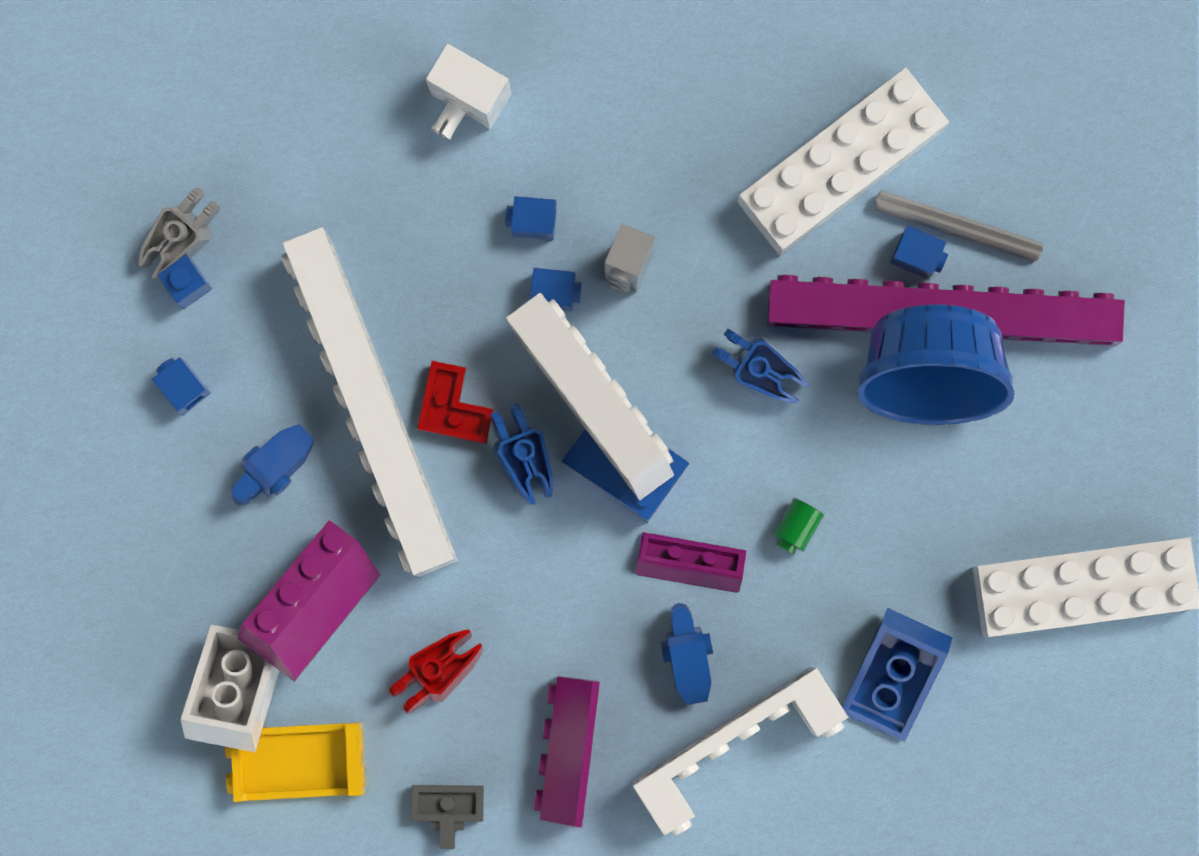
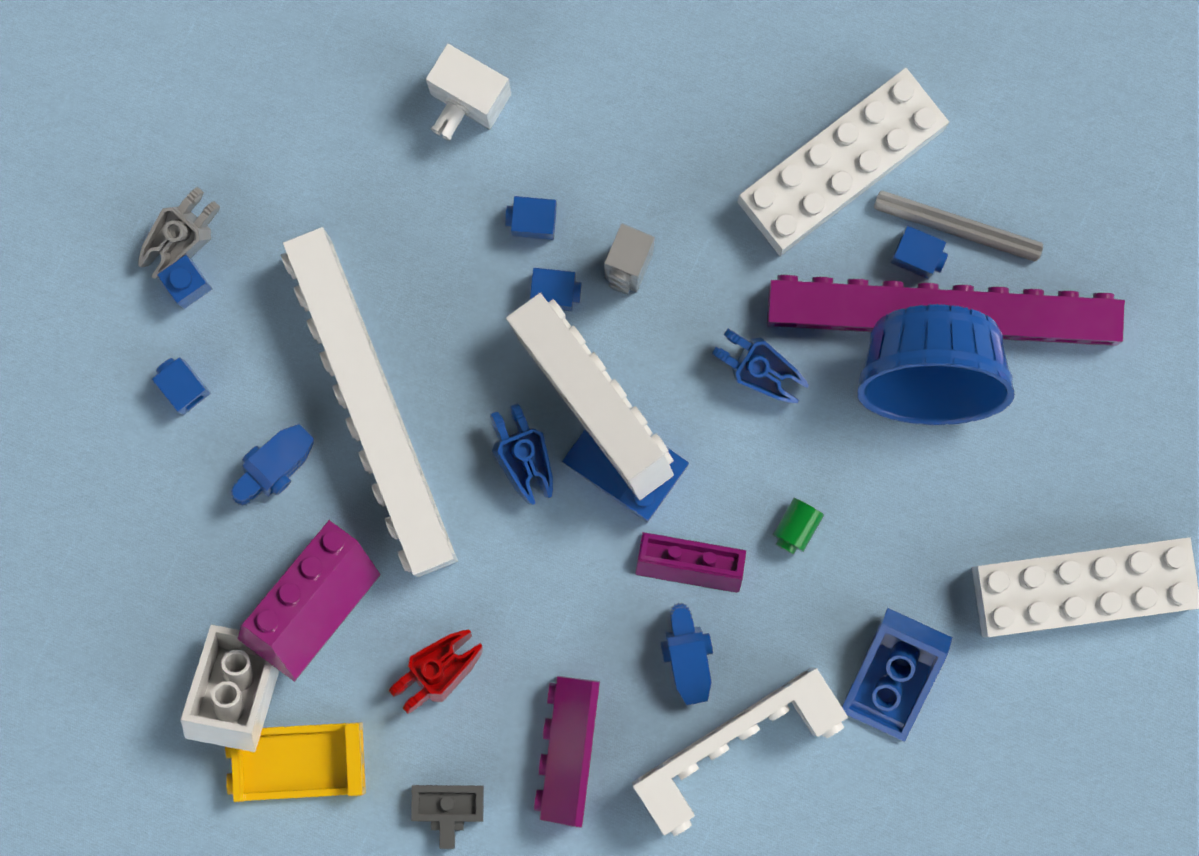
red plate [417,361,494,444] -> none

